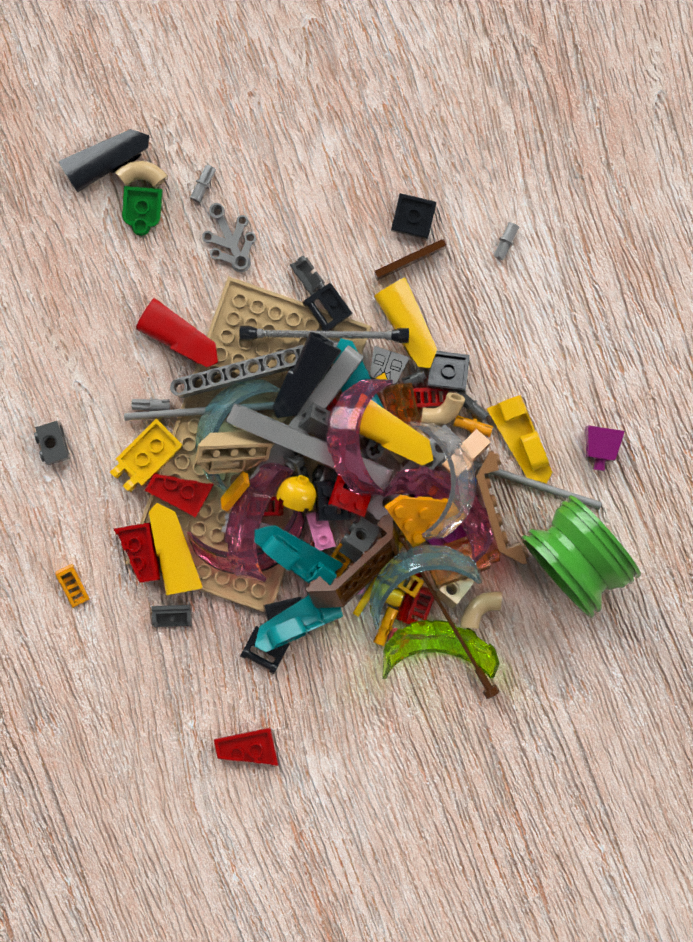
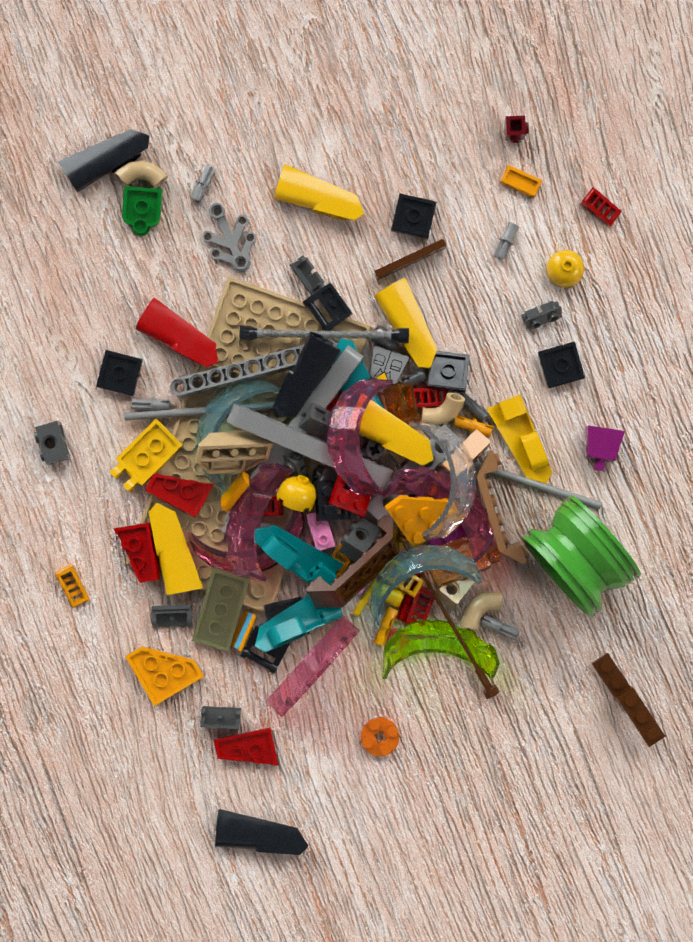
none -> black plate [96,350,143,396]
none -> light orange plate [125,646,204,706]
none -> olive plate [192,567,251,652]
none -> dark grey hinge [200,706,241,729]
none -> black panel [215,809,309,855]
none -> light orange slope [231,610,257,651]
none -> clear pink windscreen [266,615,360,717]
none -> yellow panel [274,164,364,221]
none -> orange plate [361,717,399,756]
none -> flat silver piece [371,325,398,352]
none -> light grey axle [481,614,519,640]
none -> light orange tile [500,165,543,199]
none -> dark red brick [504,115,529,143]
none -> dark grey hinge [521,301,562,330]
none -> black plate [537,341,585,389]
none -> yellow cylinder [546,249,585,288]
none -> red slope [580,187,622,227]
none -> reddish brown bracket [591,653,666,747]

